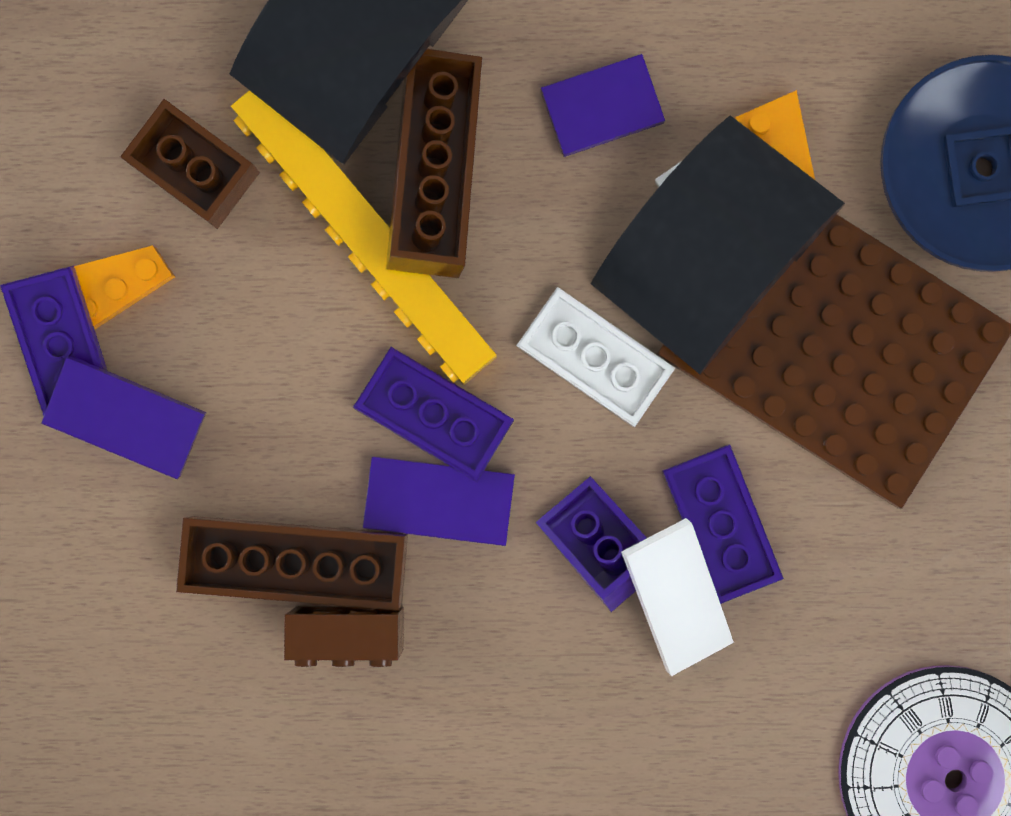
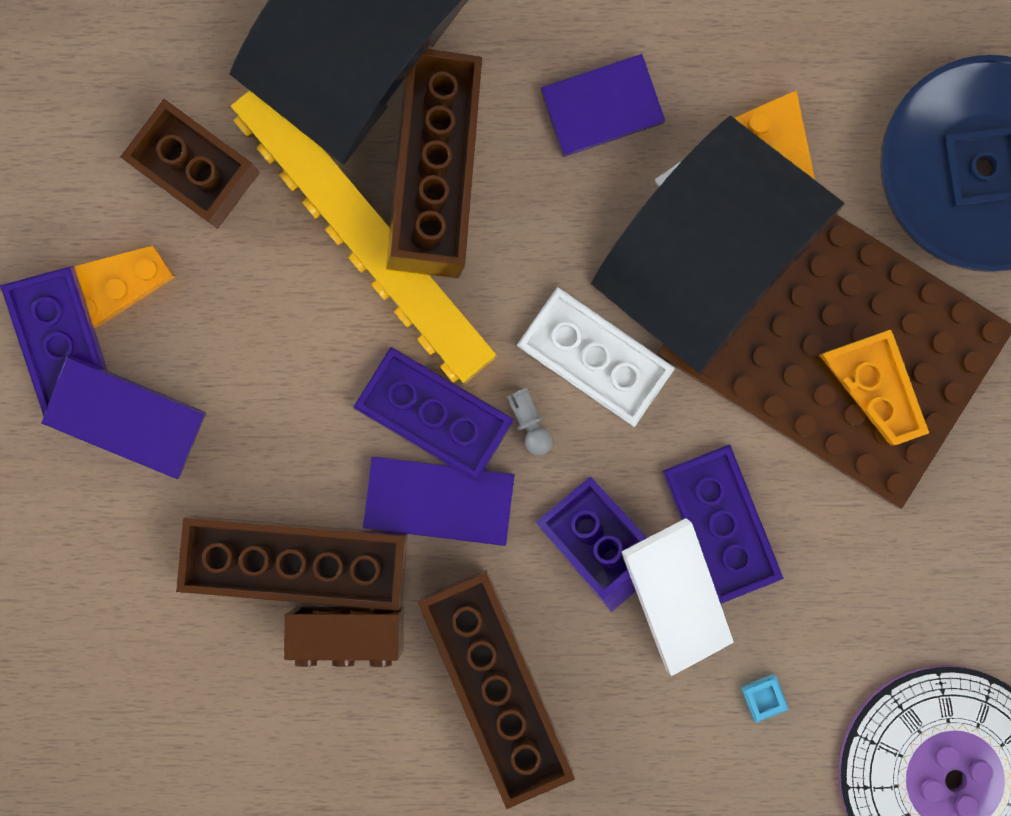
none -> reddish brown brick [418,569,575,809]
none -> light grey pin [506,388,553,456]
none -> medium azure tile [740,674,789,723]
none -> light orange wing [819,330,929,446]

